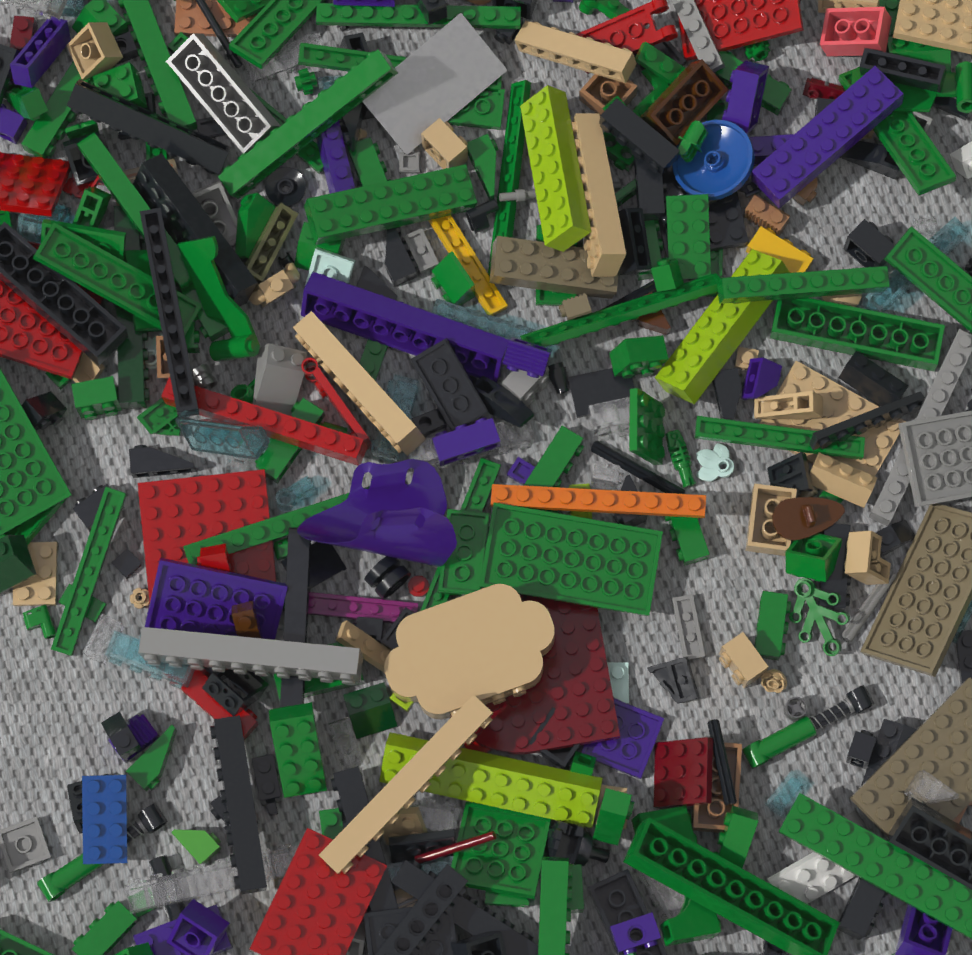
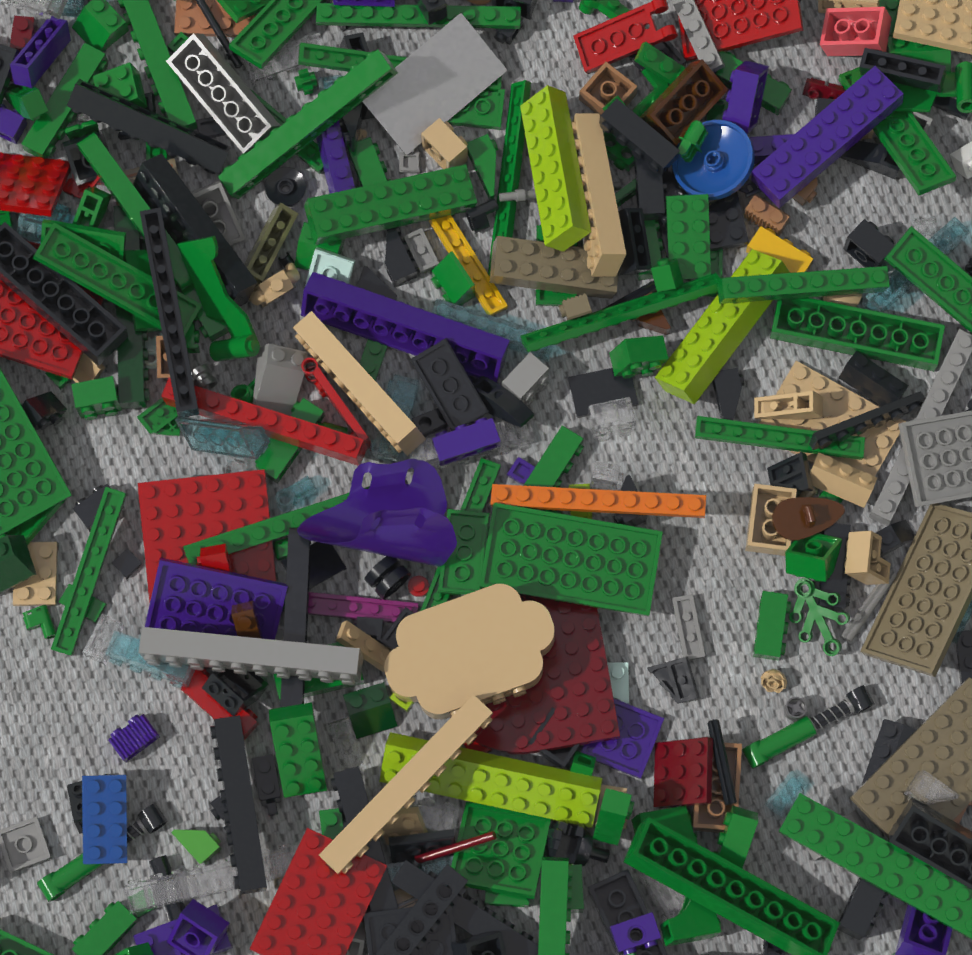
tan slope [66,22,123,80] -> none
black slope [101,711,142,760] -> none
black brick [114,32,139,65] -> none
green slope [126,725,177,792] -> none
black slope [129,445,196,478] -> none
tan plate [130,588,150,609] -> none
green slope [235,193,275,259] -> none
dark purple brick [502,337,552,378] -> none
tan brick [515,20,637,83] -> none
black cone [547,362,569,394] -> none
black axle [591,441,685,494] -> none
green plate [629,388,665,465] -> none
green brick [663,516,710,566] -> none
green hinge [665,430,696,488] -> none
light aqua plate [696,443,735,482] -> none
tan brick [719,632,769,688] -> none
tan plate [735,347,759,370] -> none
dark purple slope [741,357,782,400] -> none
green gear [744,40,771,61] -> none
white plate [767,852,856,904] -> none
black brick [846,730,877,770] -> none

